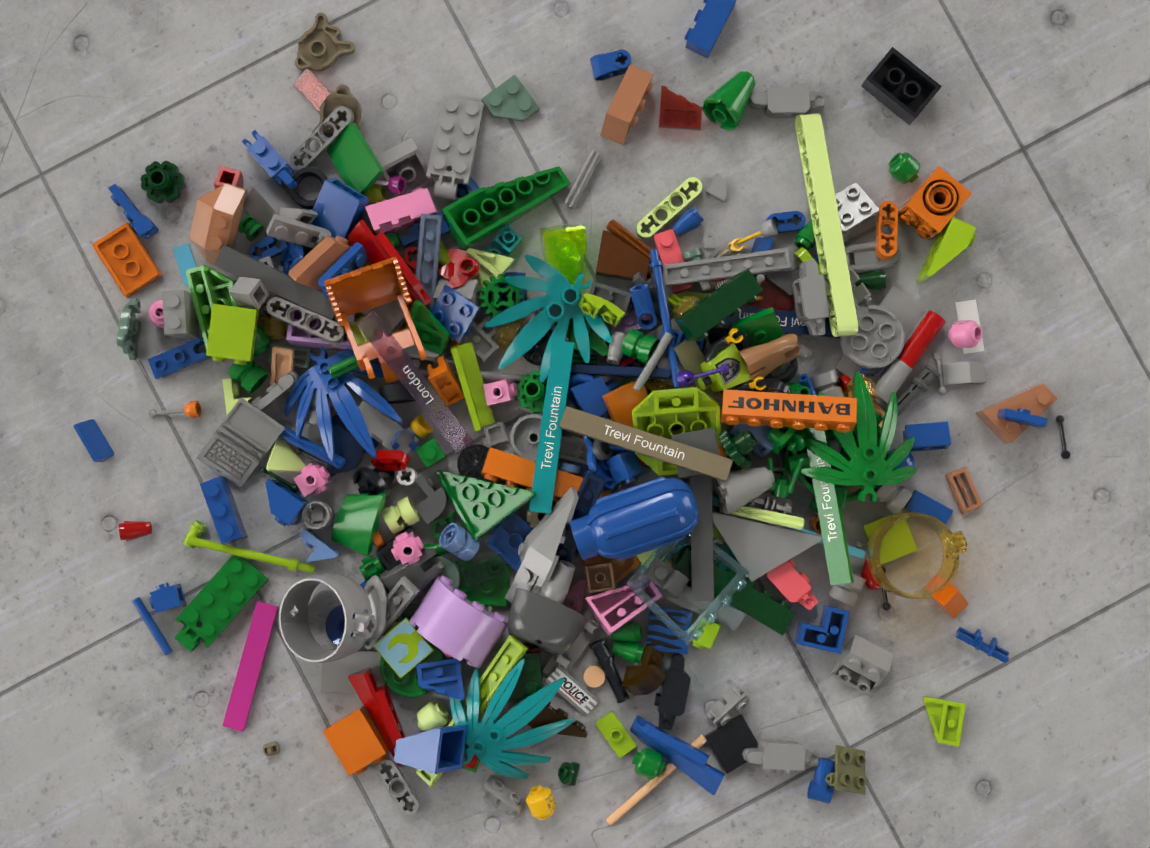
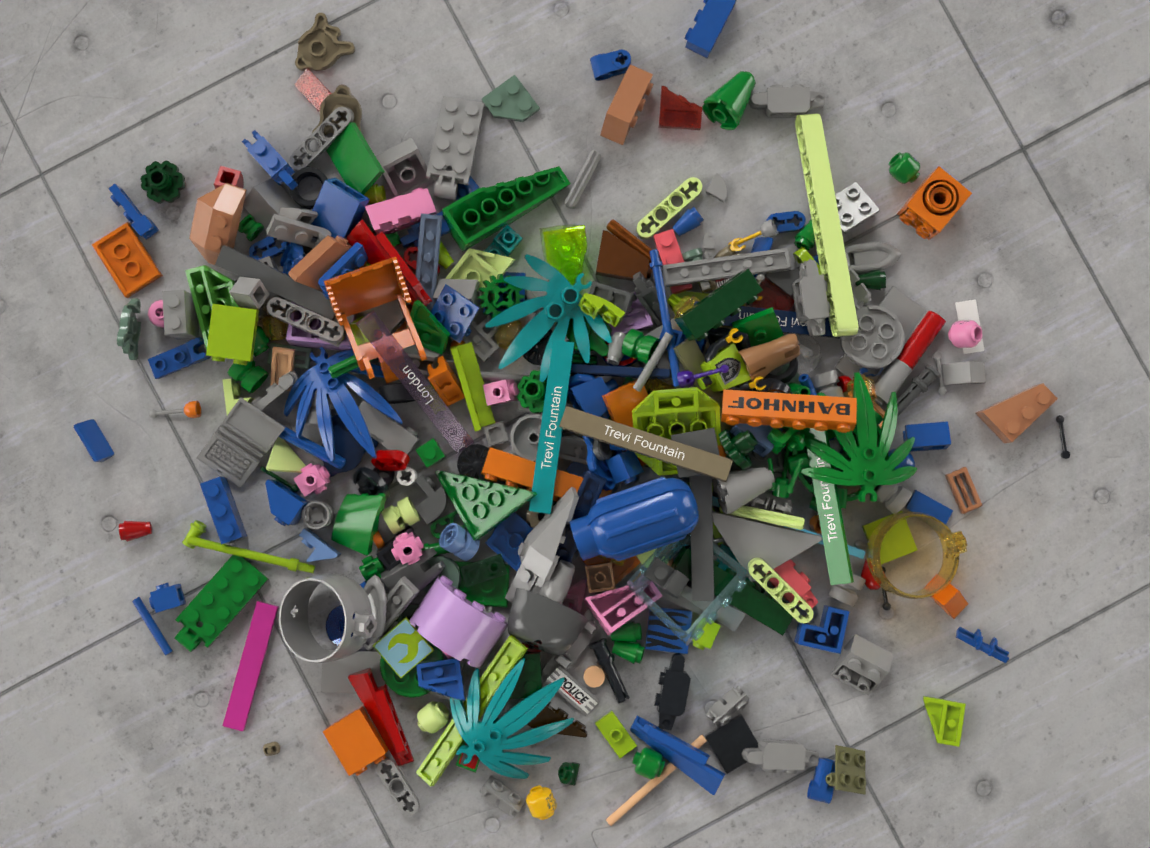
medium azure sticker [173,243,196,286] -> none
black hinge [295,447,333,469] -> none
magenta hinge [374,176,406,194] -> none
blue piece [391,430,419,451] -> none
slope [394,724,467,774] -> none
yellow tile [410,415,433,438] -> none
red plate [438,249,479,288] -> none
medium blue tile [559,463,581,476] -> none
dark brown brick [622,646,666,696] -> none
blue piece [630,284,657,330] -> none
black brick [861,47,942,125] -> none
orange beam [875,201,898,261] -> none
lime slope [916,217,976,283] -> none
blue plate [997,408,1048,428] -> none
none -> yellowish green beam [747,558,814,624]

